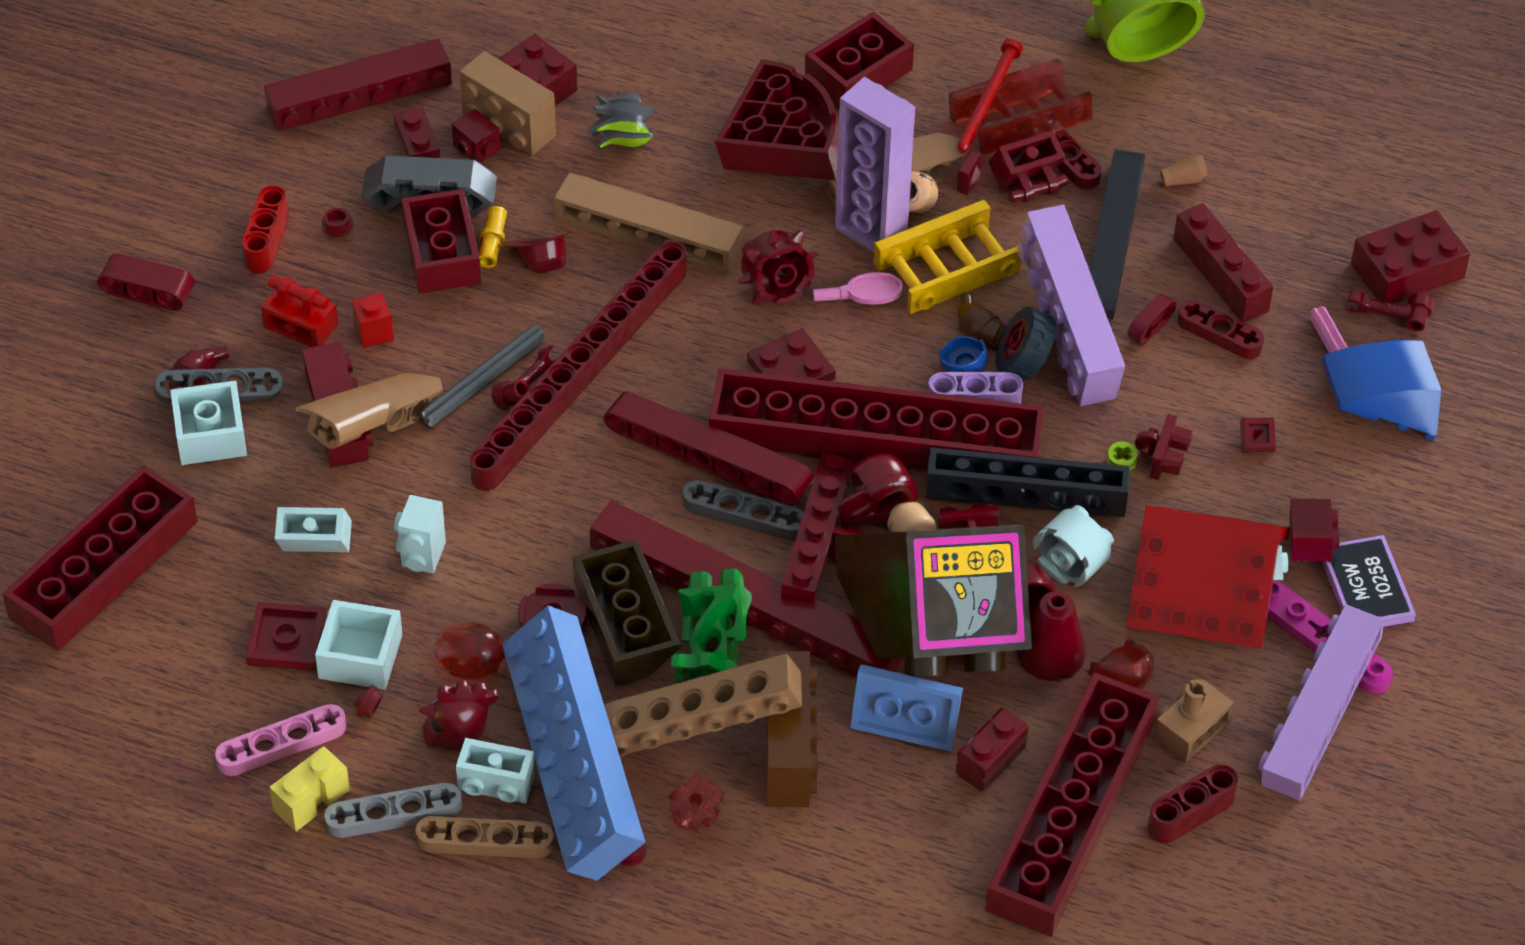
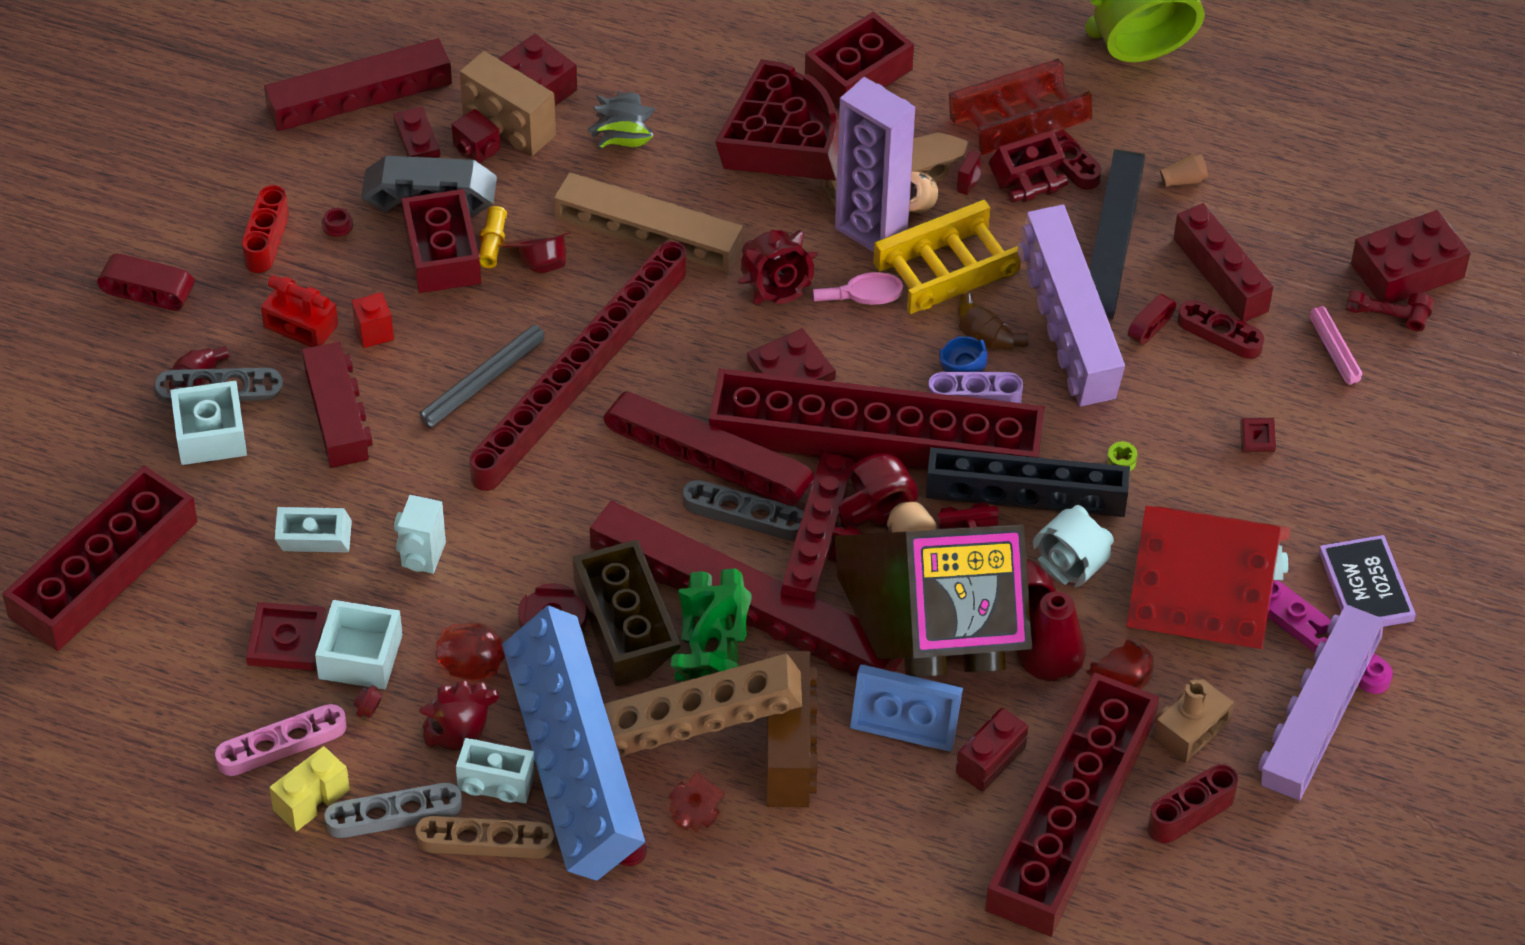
medium nougat panel [295,373,443,449] -> none
dark red brick [491,345,557,409] -> none
red bar [957,38,1023,153] -> none
black wheel [995,306,1056,382] -> none
dark red hips [1134,414,1192,480] -> none
dark red brick [1290,499,1340,563] -> none
blue wedge [1321,338,1441,440] -> none

